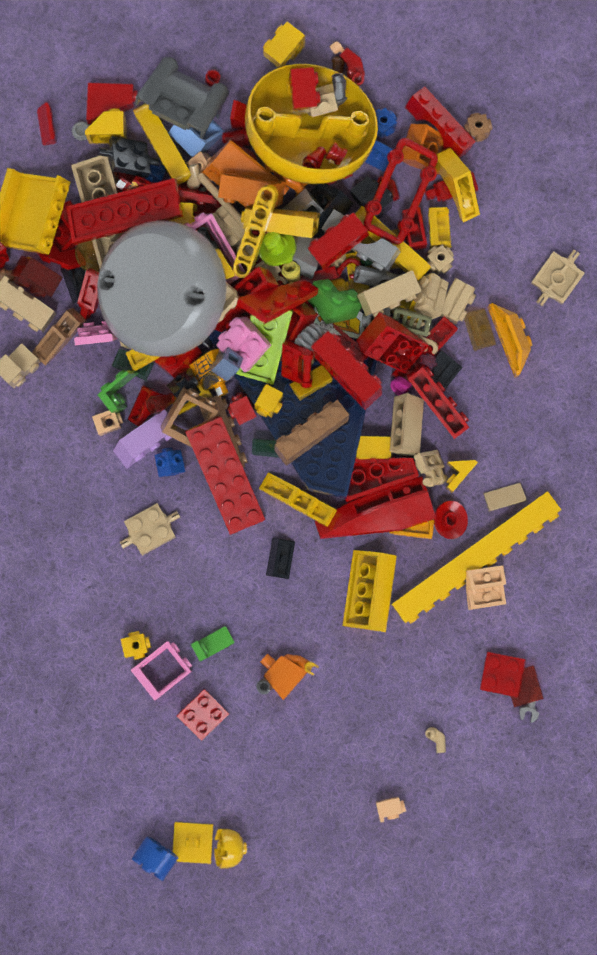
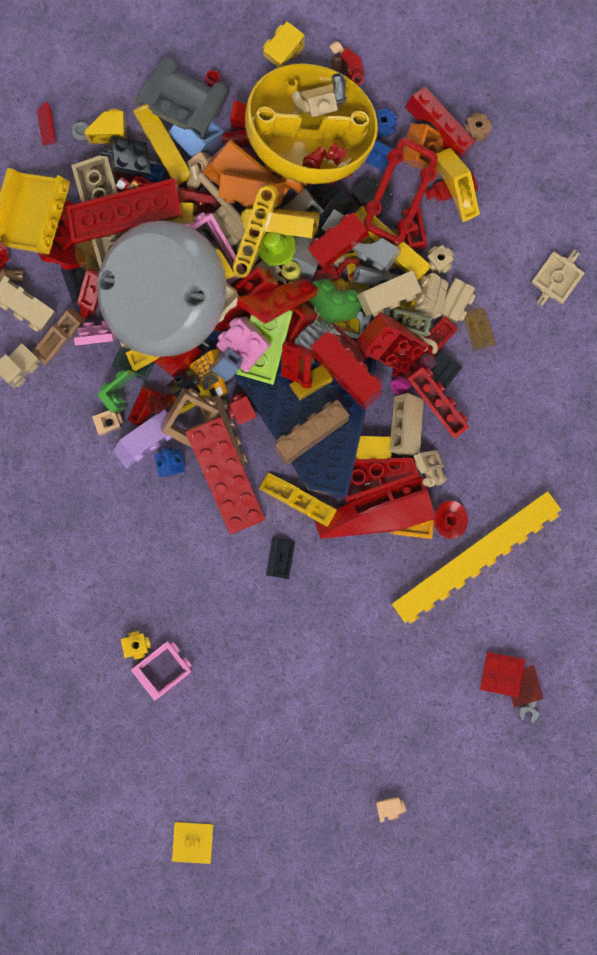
clear red brick [10,256,63,298] -> none
red slope [86,83,138,125] -> none
tan plate [120,503,181,556] -> none
blue brick [131,836,178,881] -> none
hinge [176,689,229,741] -> none
bright green bracket [191,627,234,662] -> none
yellow cylinder [214,829,247,868] -> none
clear green slope [252,439,280,458] -> none
yellow brick [255,384,283,418] -> none
orange torso [256,653,319,700] -> none
red brick [289,67,320,111] -> none
yellow slope [342,550,397,632] -> none
red arm [377,176,400,201] -> none
tan arm [425,727,446,753] -> none
yellow hinge [428,207,451,249] -> none
yellow slope [446,460,478,493] -> none
light nougat slope [466,565,506,610] -> none
tan slope [483,483,527,512] -> none
light orange wedge [487,303,532,378] -> none

